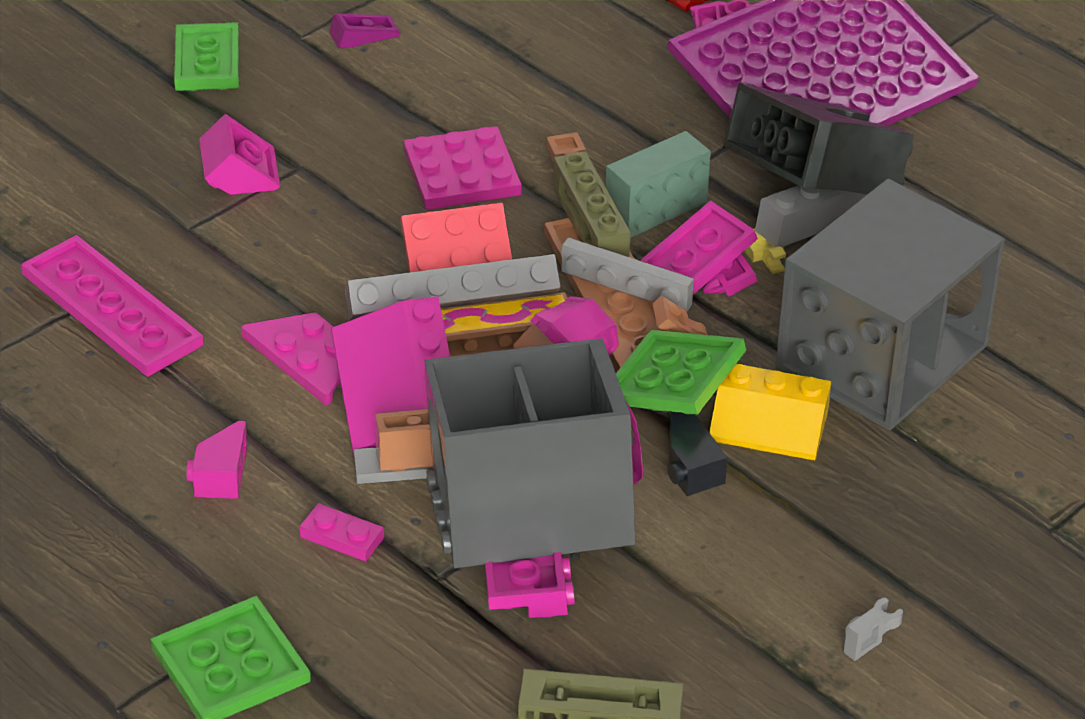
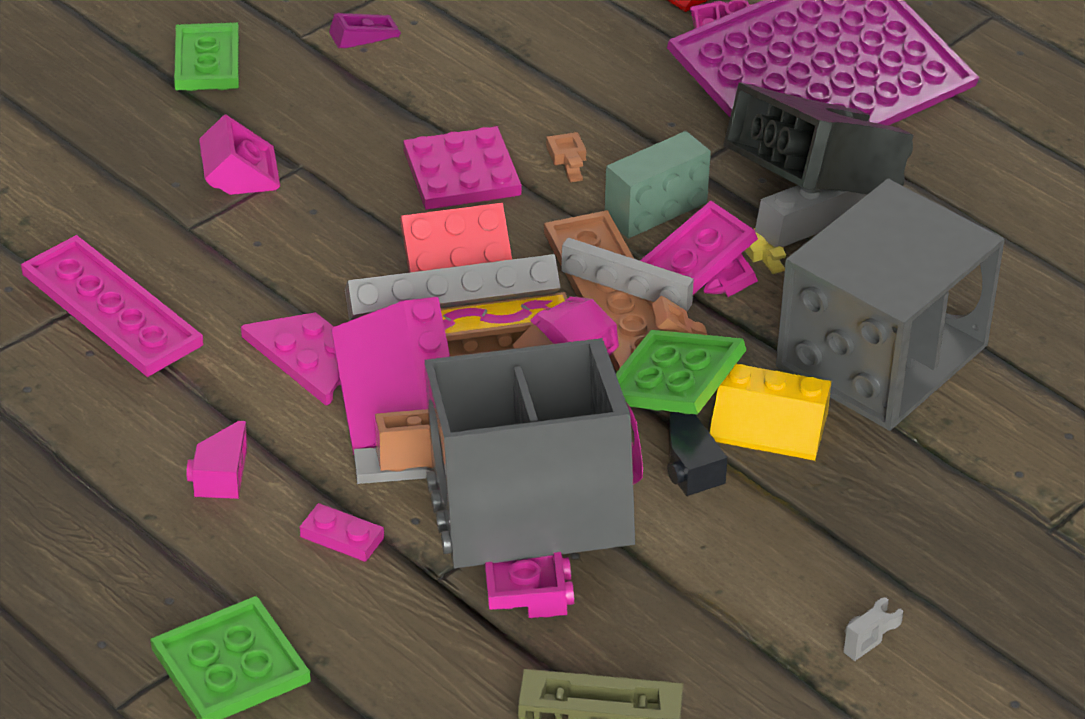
olive brick [553,151,631,257] -> none

